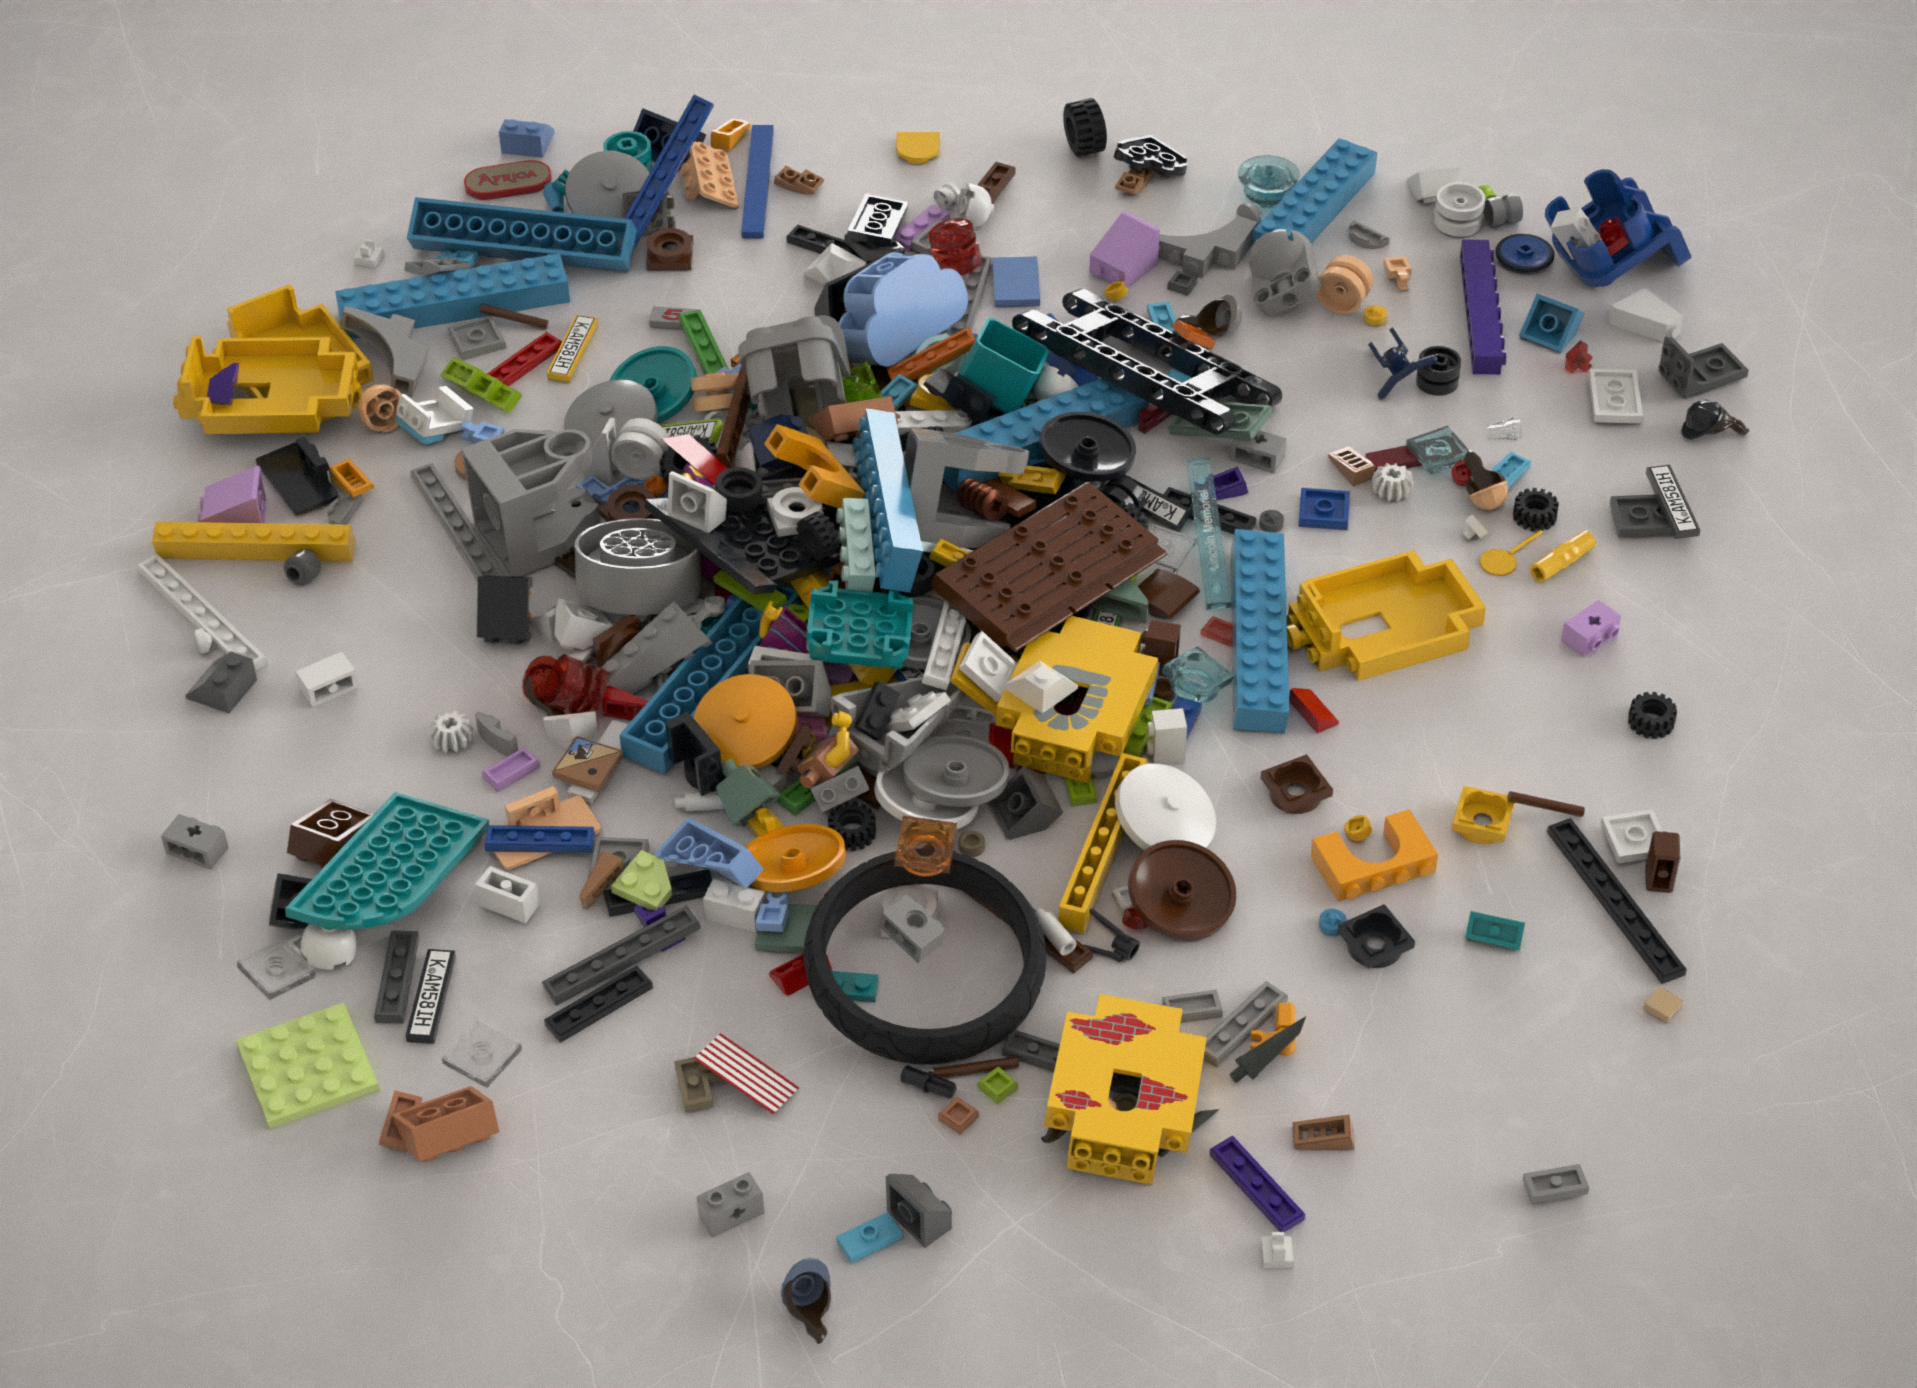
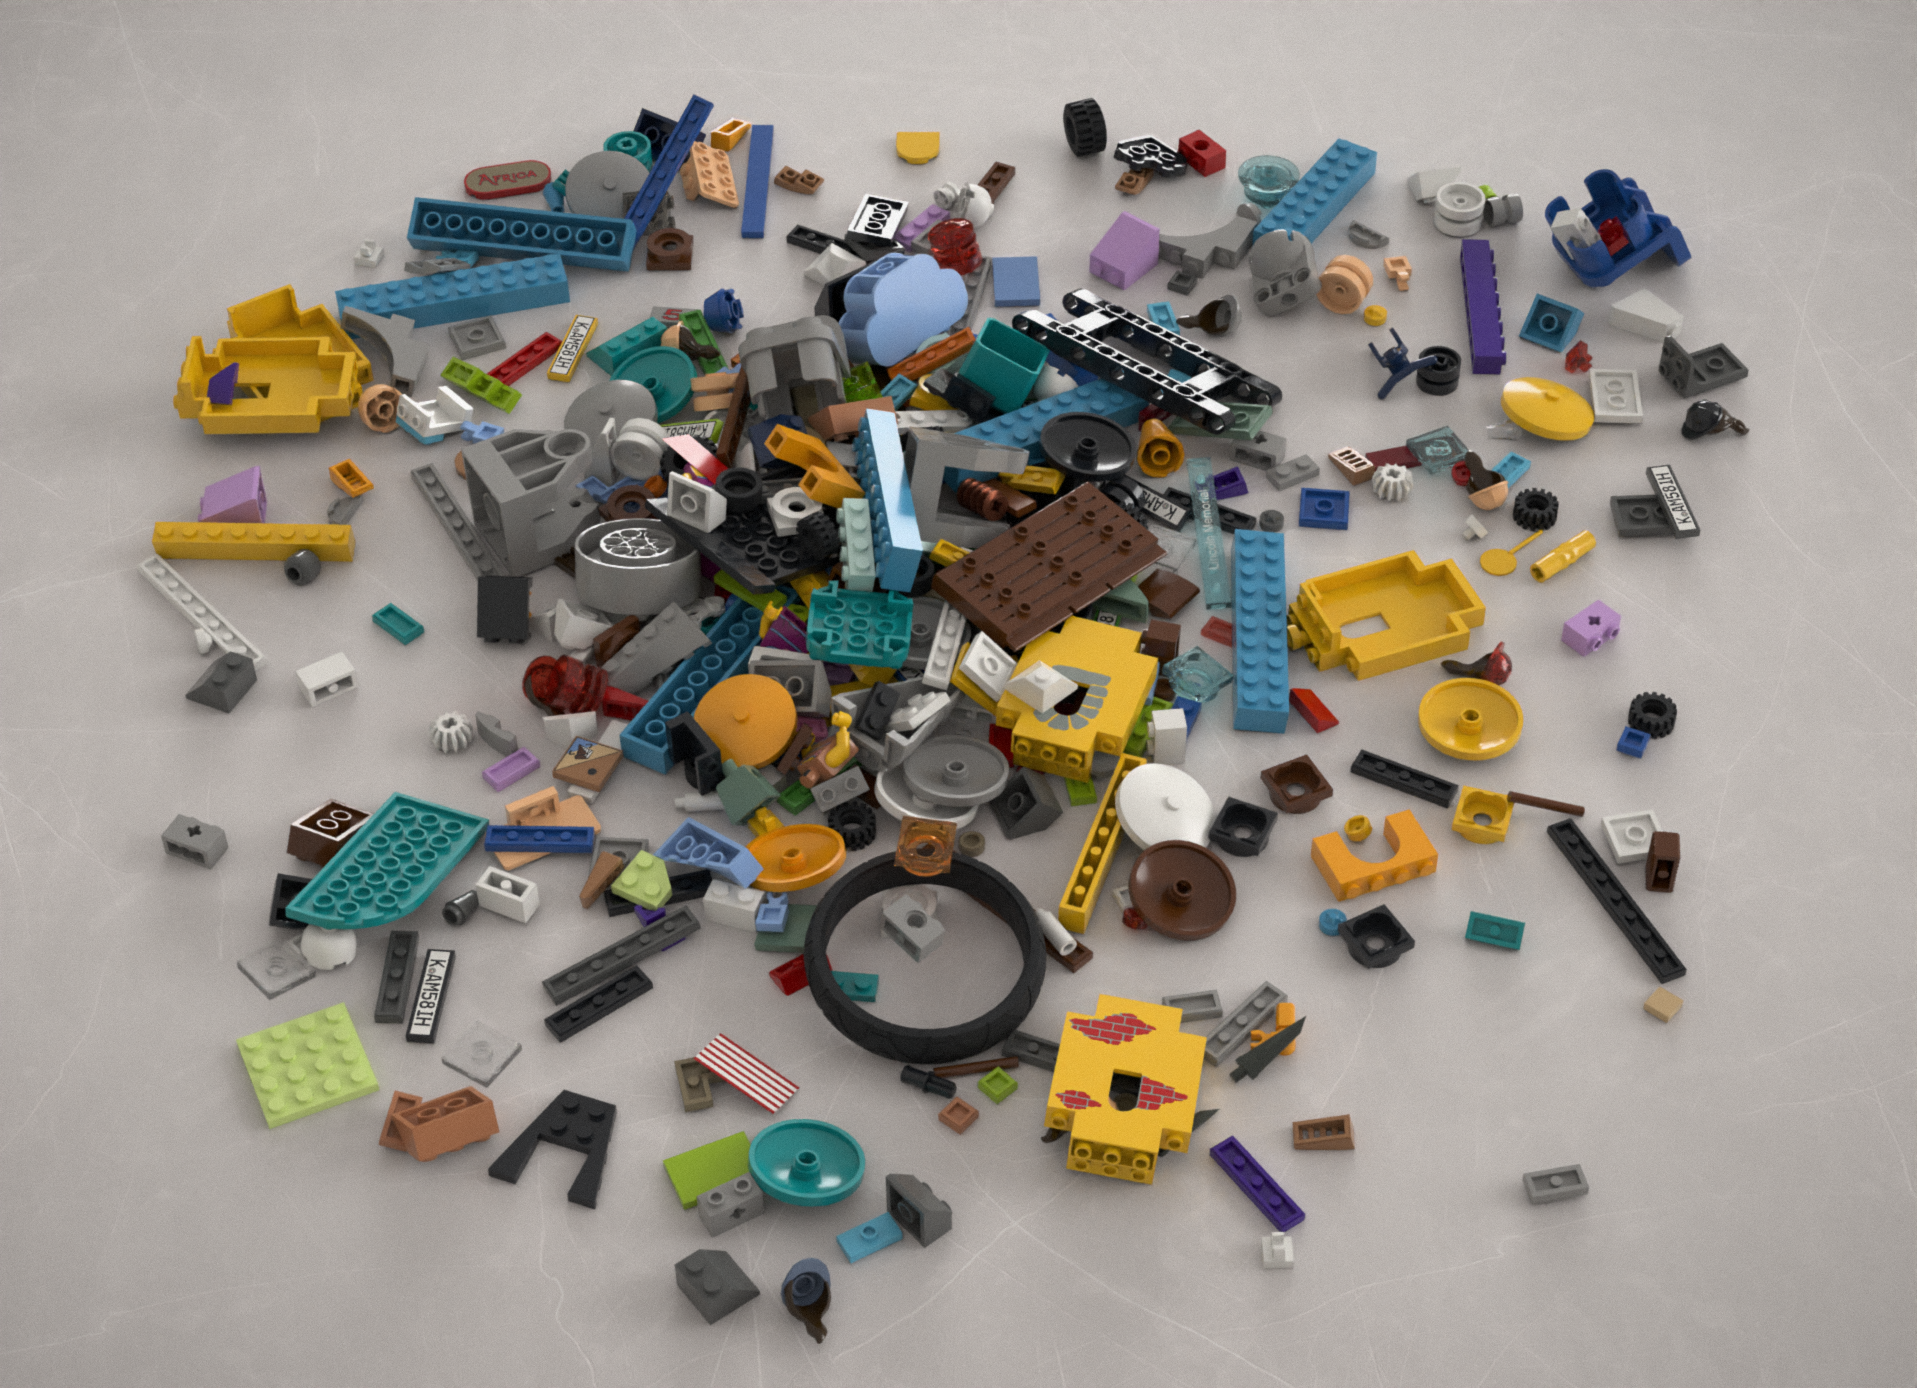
black bracket [256,437,339,515] -> none
reddish brown bar [480,304,549,329] -> none
medium blue slope [499,119,555,158] -> none
black plant [1084,908,1140,962] -> none
yellow tile [1104,281,1128,301] -> none
orange tile [1171,320,1215,349] -> none
blue wheel [1495,234,1555,273] -> none
none -> teal tile [372,603,424,645]
none -> dark grey cone [442,890,479,926]
none -> black wing [488,1090,617,1209]
none -> teal slope [586,317,667,376]
none -> dark brown piece [661,321,721,361]
none -> lime tile [663,1131,751,1210]
none -> dark grey slope [674,1249,760,1325]
none -> blue cone [703,288,744,333]
none -> teal dish [748,1119,865,1207]
none -> light orange cone [1136,419,1185,478]
none -> red brick [1178,129,1227,177]
none -> black piece [1208,796,1278,857]
none -> light grey plate [1266,454,1320,491]
none -> black tile [1351,749,1459,809]
none -> yellow dish [1418,678,1523,761]
none -> piece [1441,641,1512,685]
none -> yellow dish [1500,377,1595,441]
none -> blue plate [1616,726,1651,759]

